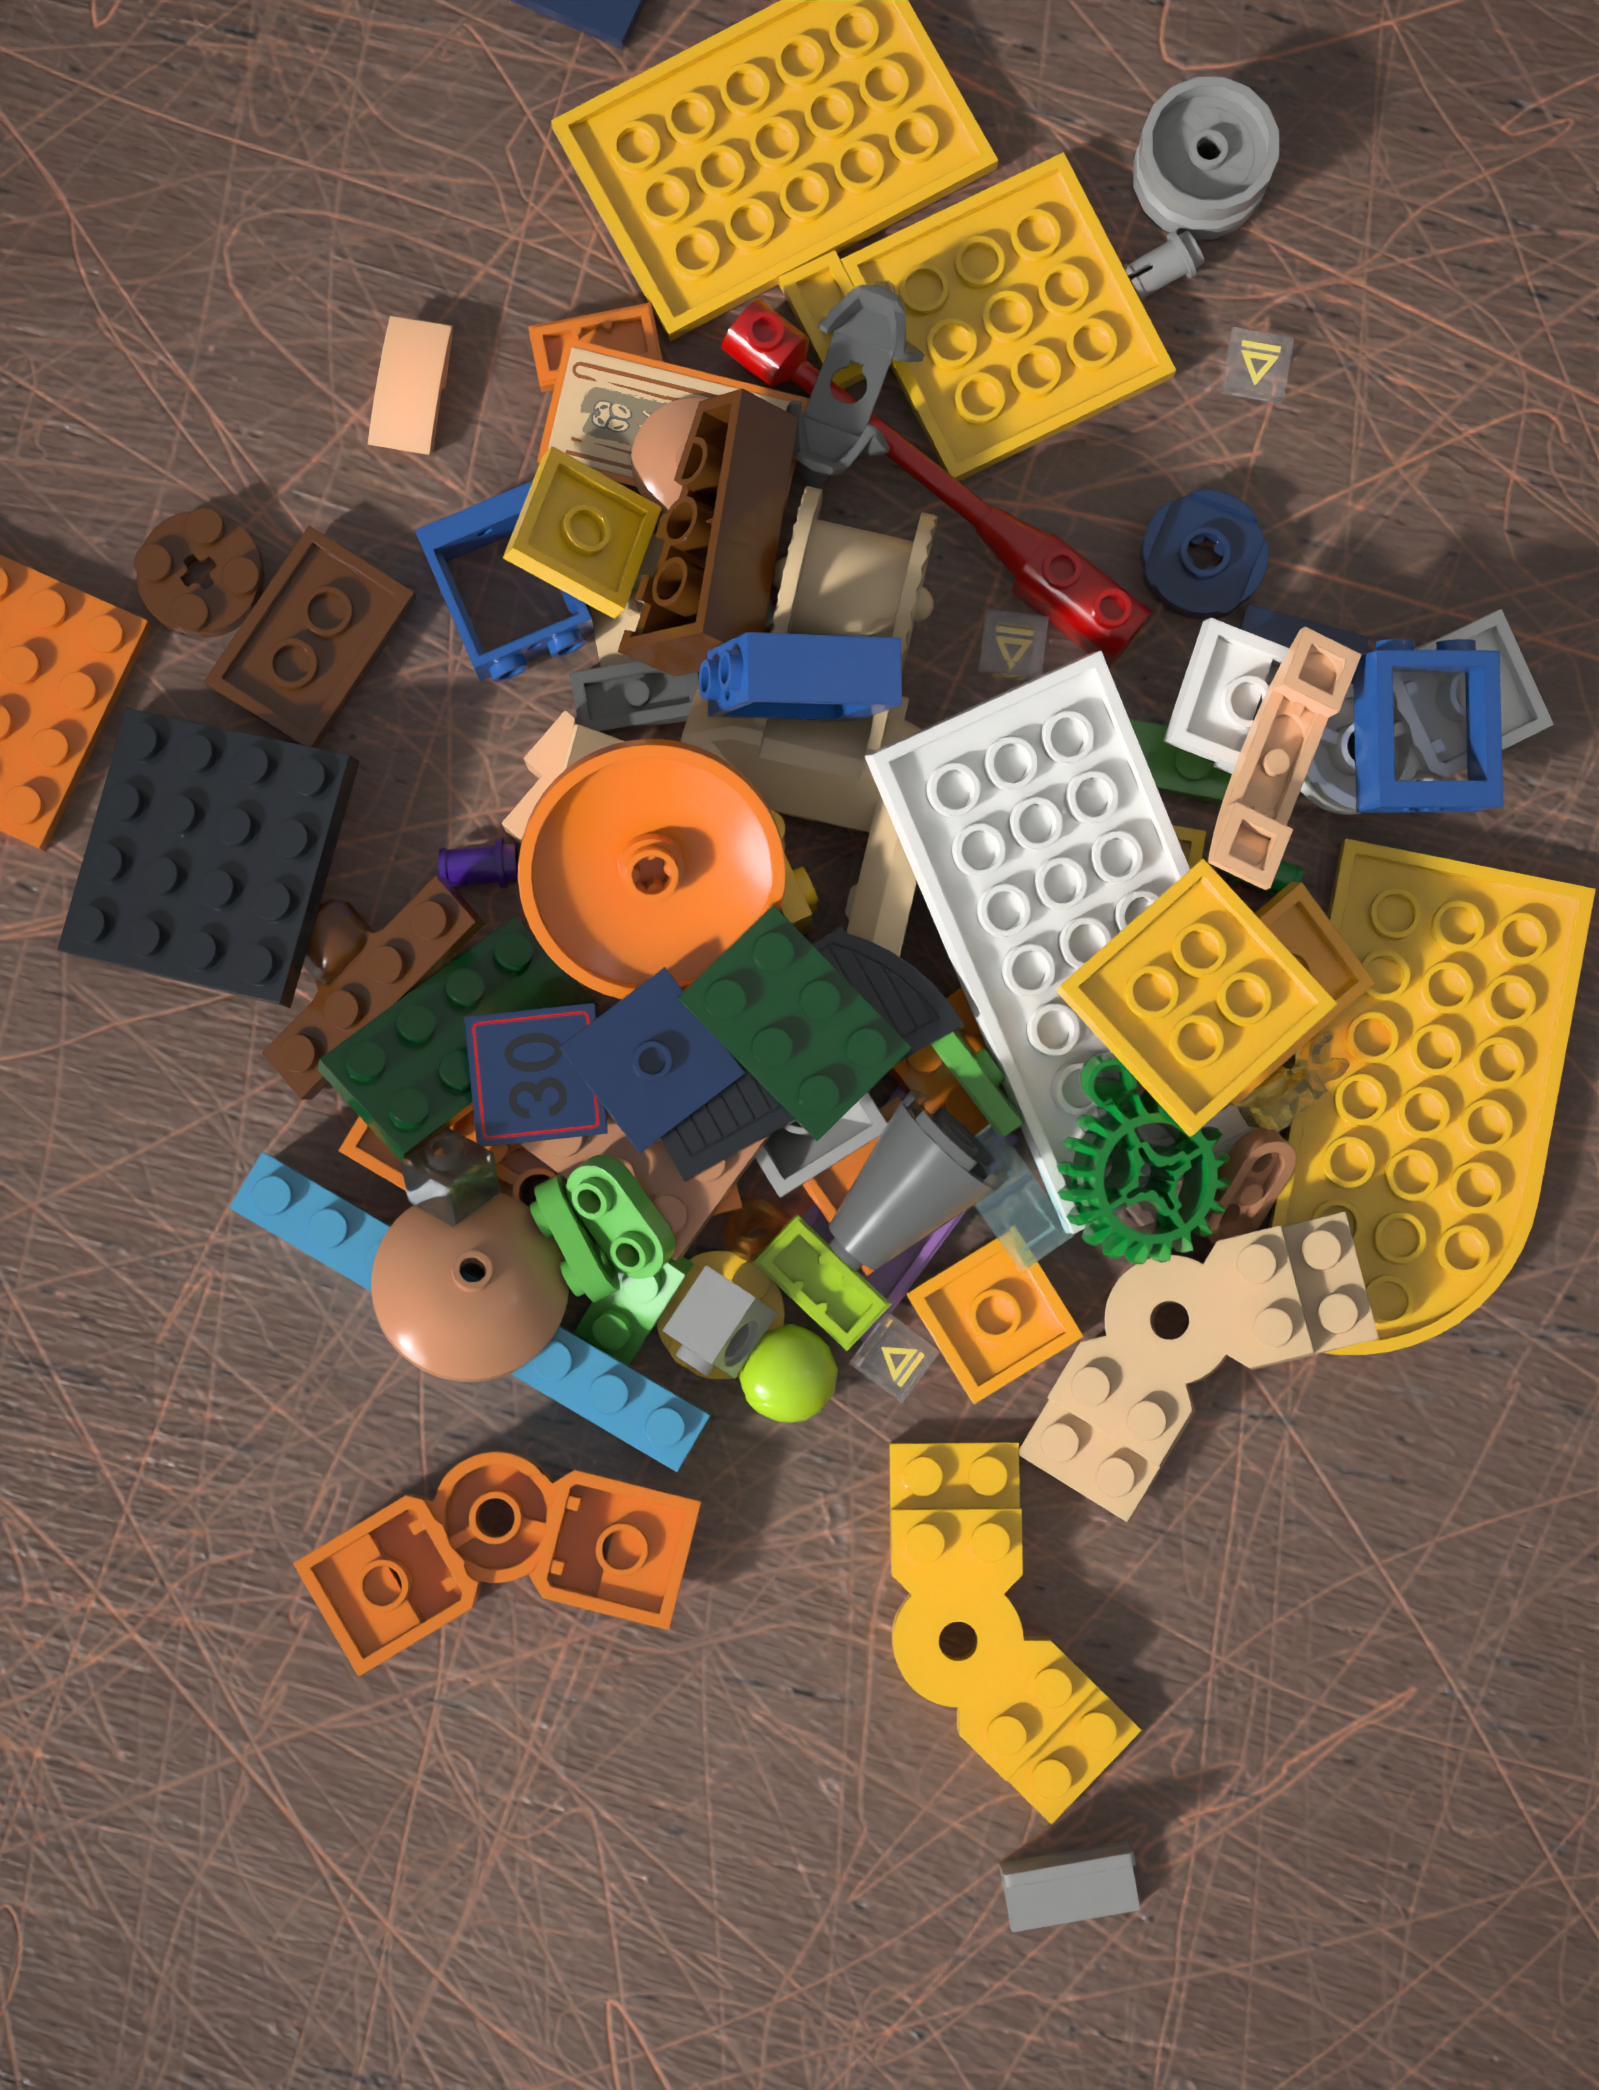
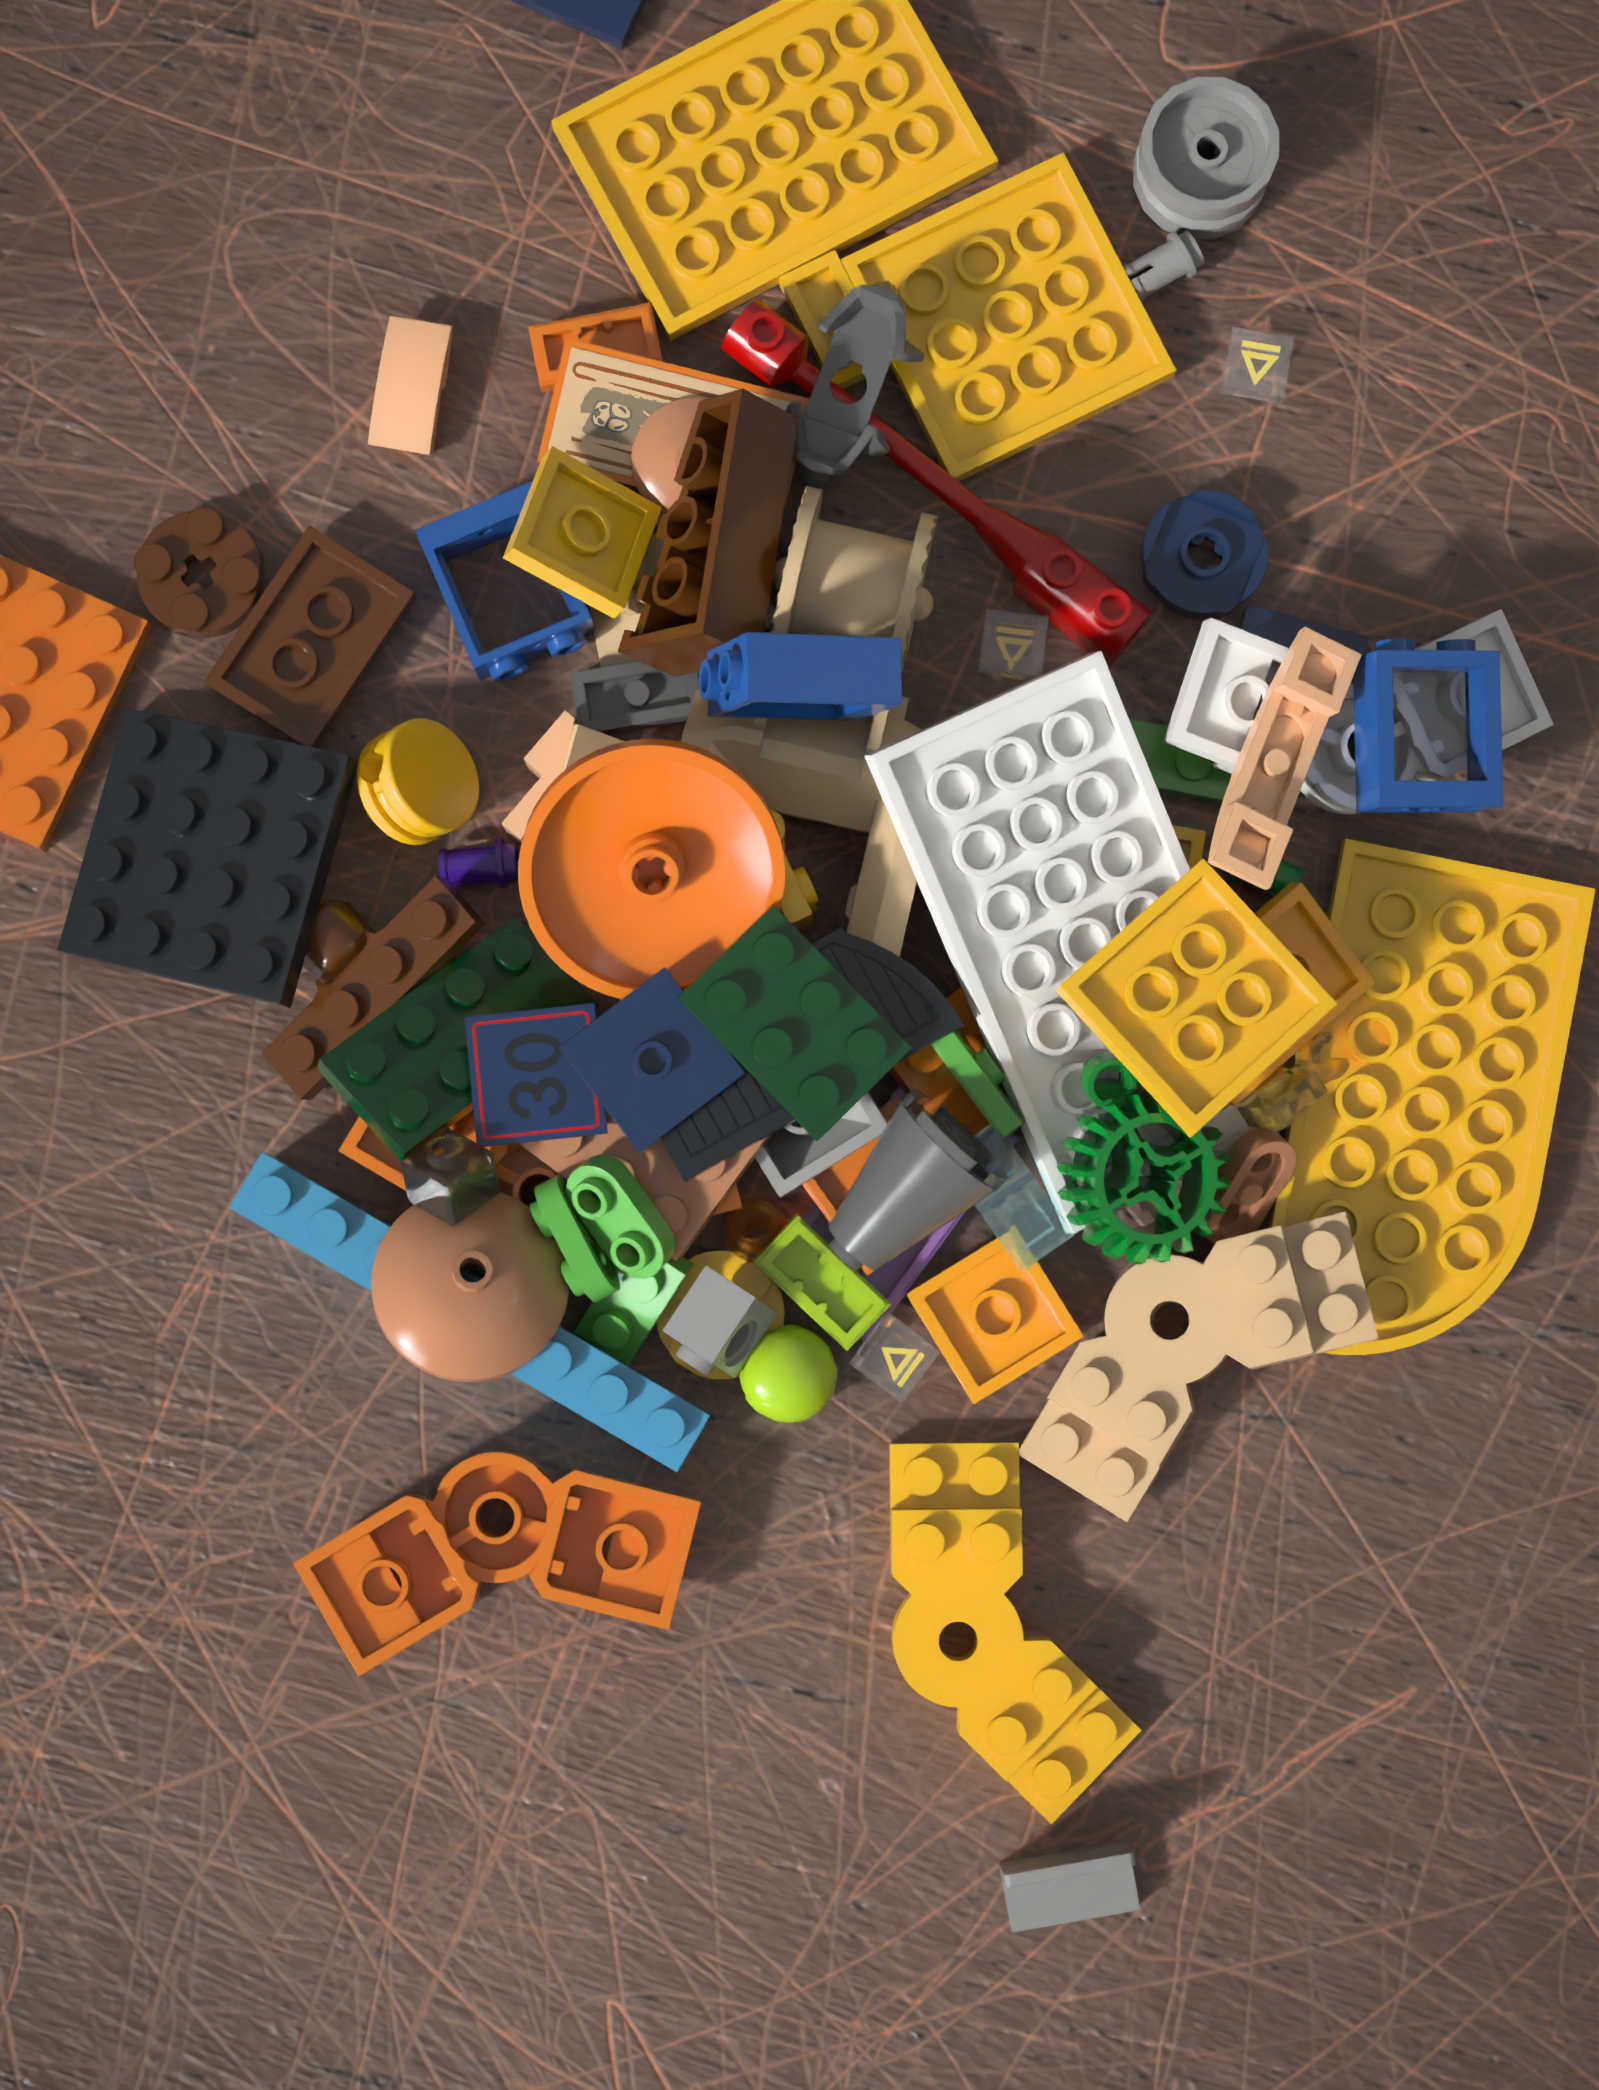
none -> yellow head [357,718,479,845]

